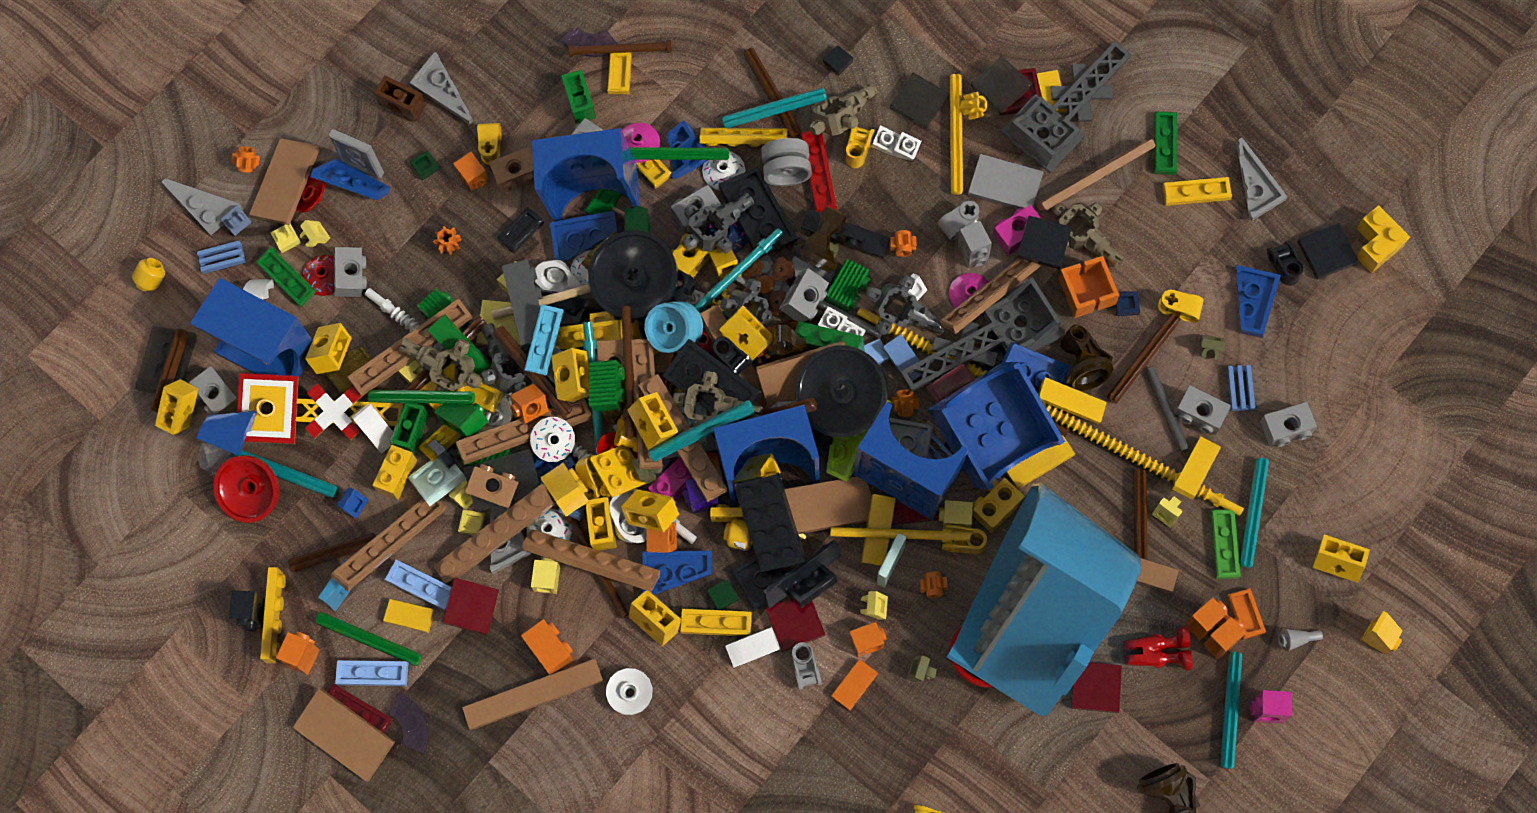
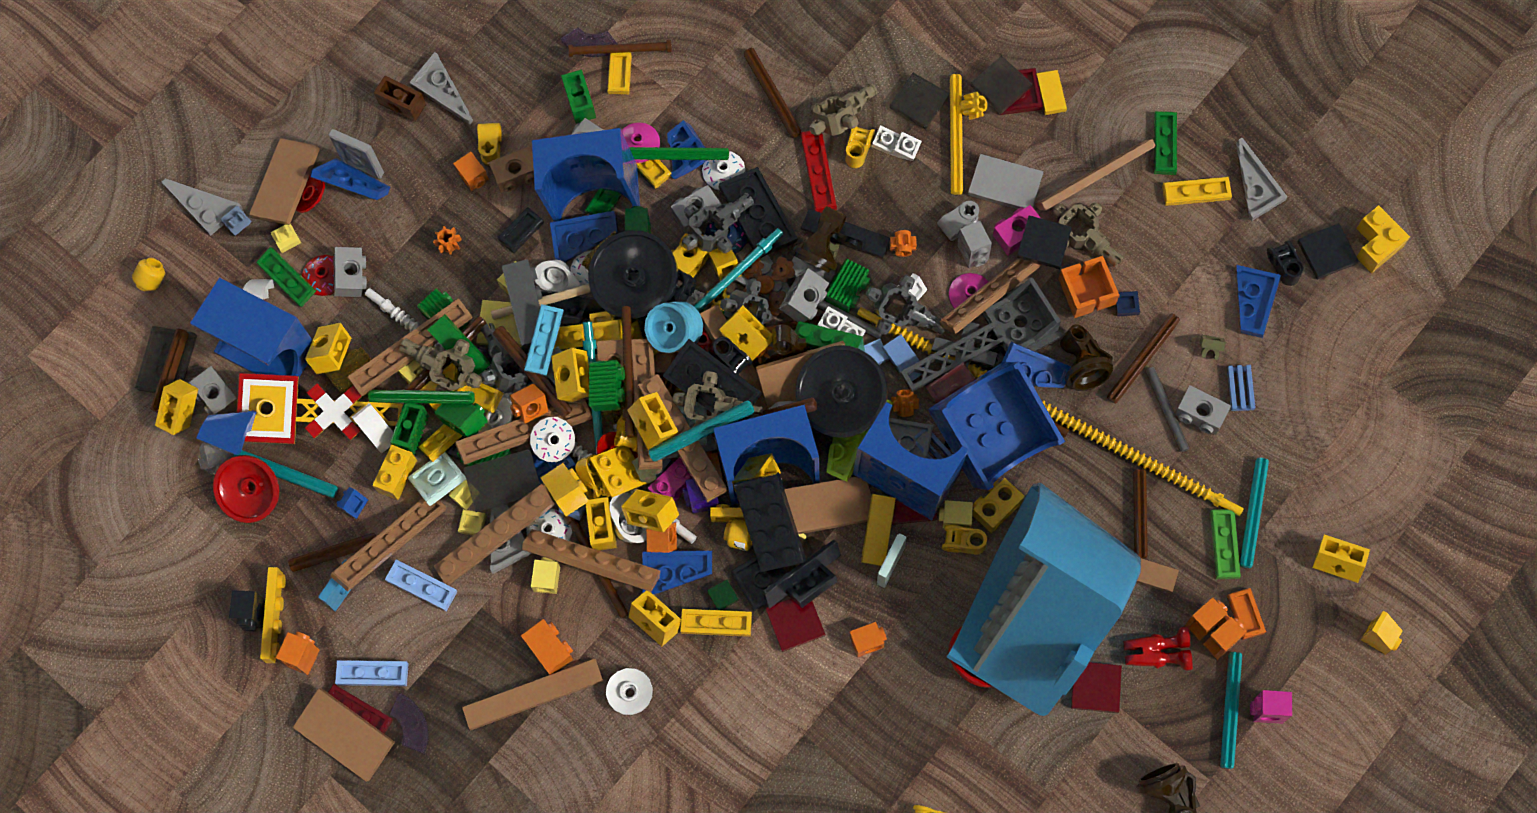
medium blue tile [197,240,246,274] -> none
orange gear [231,146,260,173] -> none
light yellow tile [300,220,330,247] -> none
green axle [315,612,422,666] -> none
yellow tile [383,599,435,633] -> none
dark green tile [409,150,440,181] -> none
black tile [428,439,455,469] -> none
dark red tile [442,578,499,635] -> none
medium nougat brick [465,464,518,509] -> none
yellow plate [700,128,787,147] -> none
teal axle [722,88,827,128] -> none
white slope [725,627,780,667] -> none
light grey wheel [761,138,812,186] -> none
light grey piece [792,642,822,690] -> none
black tile [823,45,853,76] -> none
yellow bar [831,527,970,543] -> none
orange tile [831,659,878,711] -> none
light yellow tile [860,591,888,620] -> none
olive tile [907,655,937,682] -> none
orange gear [919,571,948,598] -> none
dark grey piece [1000,41,1131,174] -> none
yellow tile [1005,435,1075,489] -> none
yellow tile [1038,377,1107,424] -> none
light yellow tile [1152,496,1183,528] -> none
yellow piece [1157,290,1204,323] -> none
yellow tile [1172,436,1221,500] -> none
light grey brick [1260,402,1317,447] -> none
light grey cone [1278,628,1323,652] -> none

